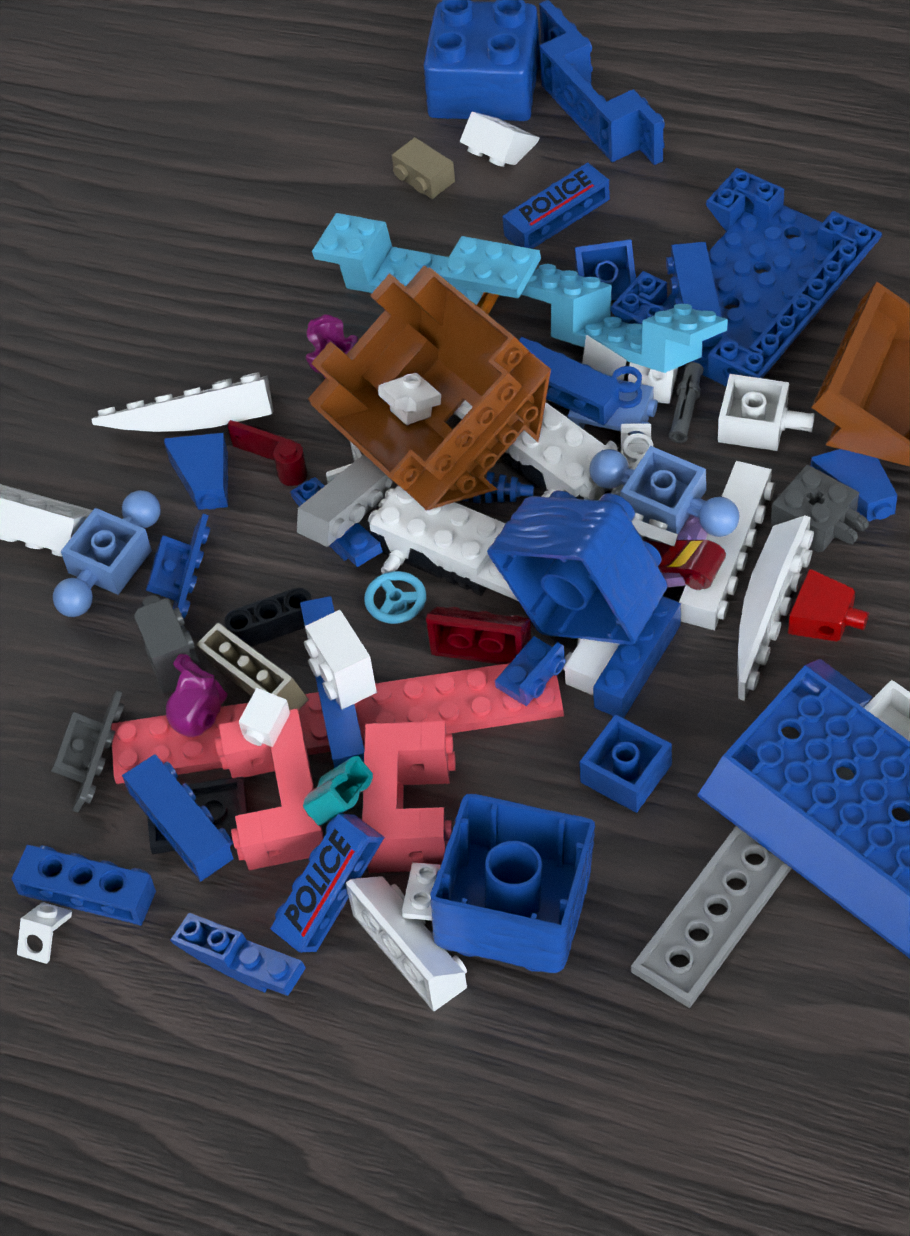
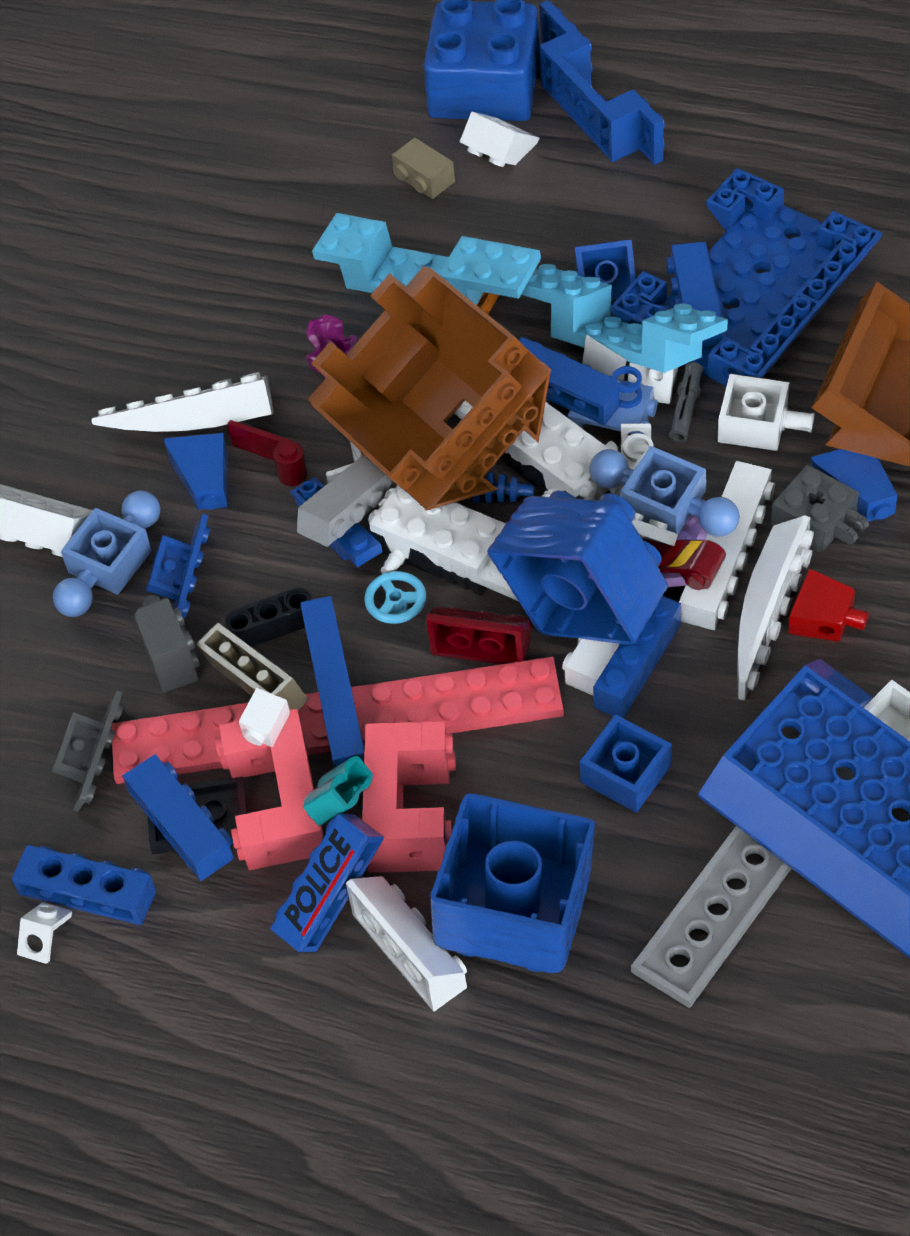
magenta head [166,654,227,737] -> none
blue slope [170,913,306,996] -> none
white brick [304,610,377,710] -> none
white brick [378,373,441,425] -> none
white bracket [402,862,441,921] -> none
blue bracket [495,636,566,706] -> none
blue brick [502,163,610,249] -> none

